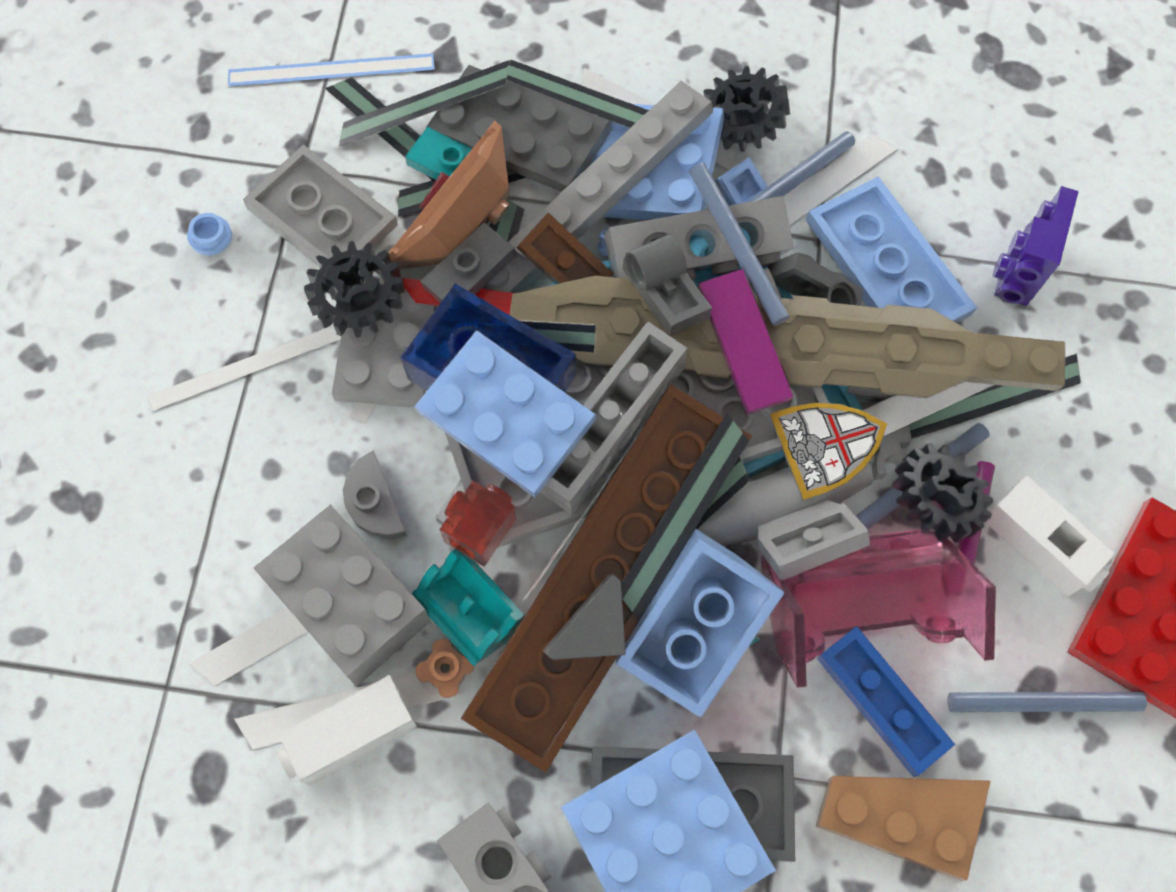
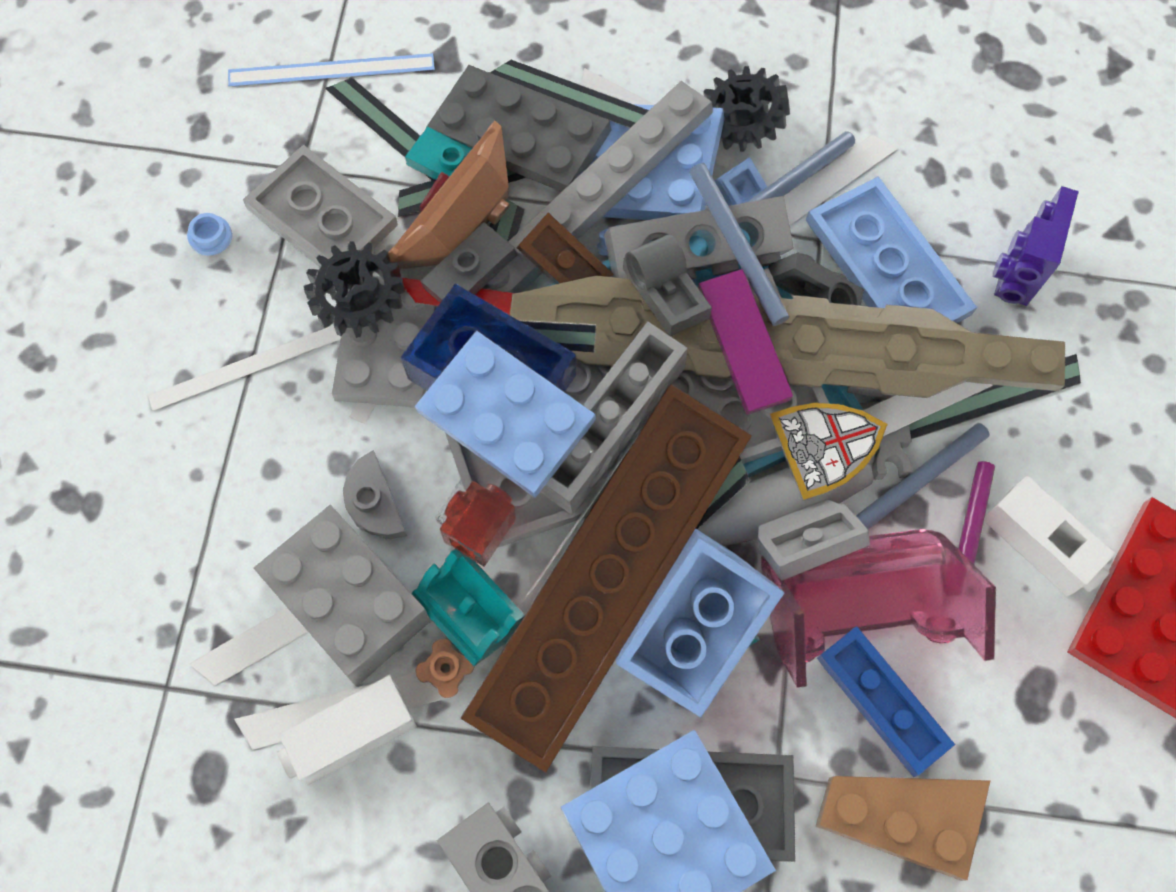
sticker [338,60,509,148] -> none
dark grey slope [542,574,626,660] -> none
sticker [621,413,749,620] -> none
black gear [892,443,993,543] -> none
sand blue bar [947,692,1147,712] -> none

